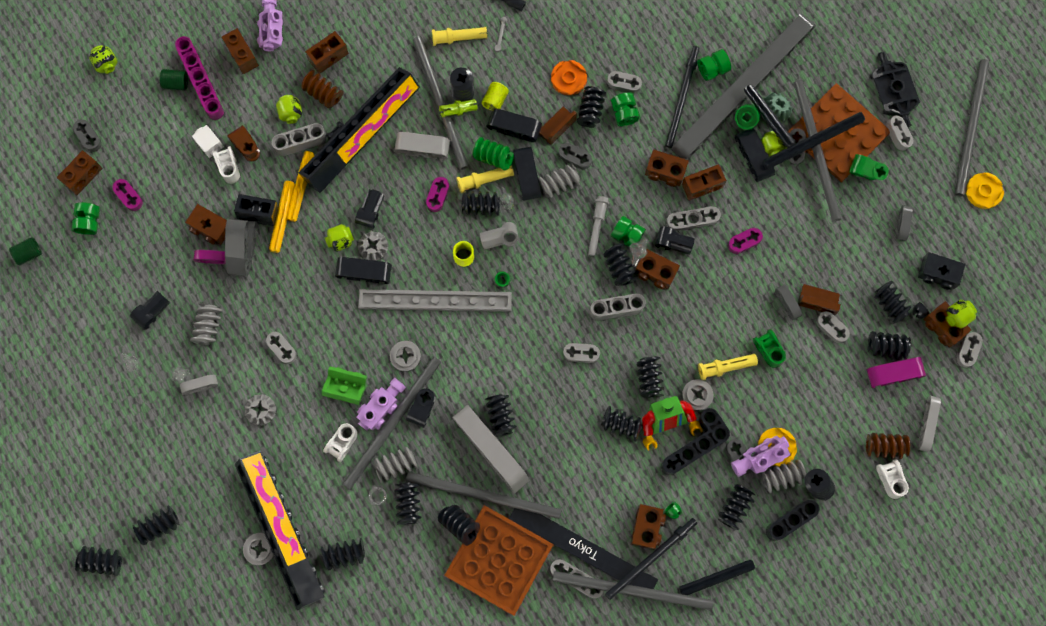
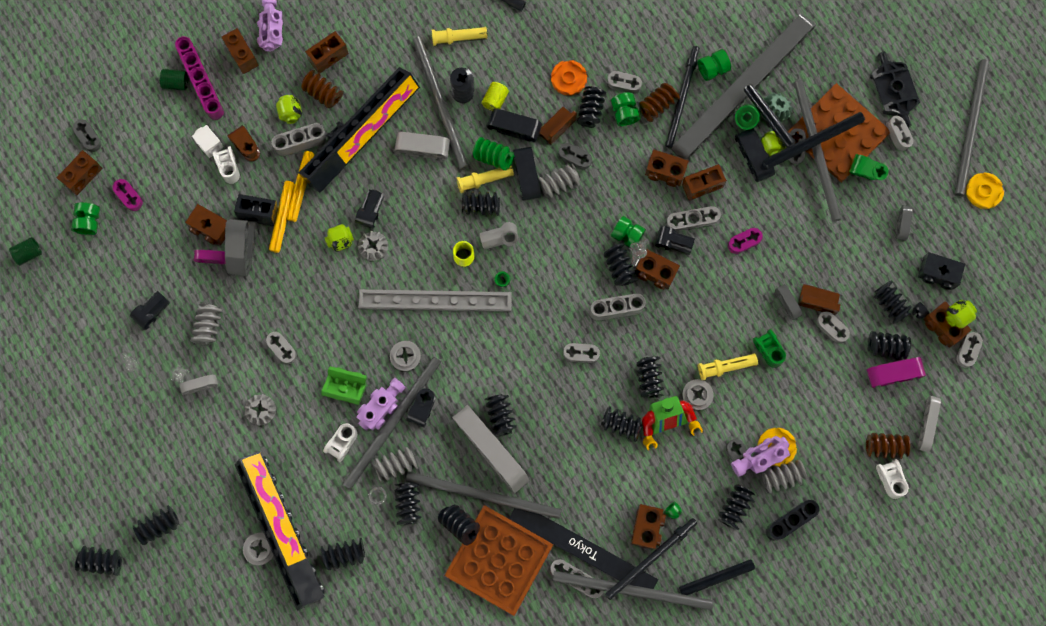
lime head [89,45,118,74] -> none
black beam [335,257,392,284] -> none
magenta beam [426,177,449,212] -> none
lime pin [439,99,478,117] -> none
light grey hinge [494,17,508,52] -> none
clear piece [500,187,514,211] -> none
light grey pin [588,196,609,256] -> none
black beam [661,408,730,475] -> none
black piece [804,469,835,501] -> none
none -> reddish brown piece [638,83,680,122]

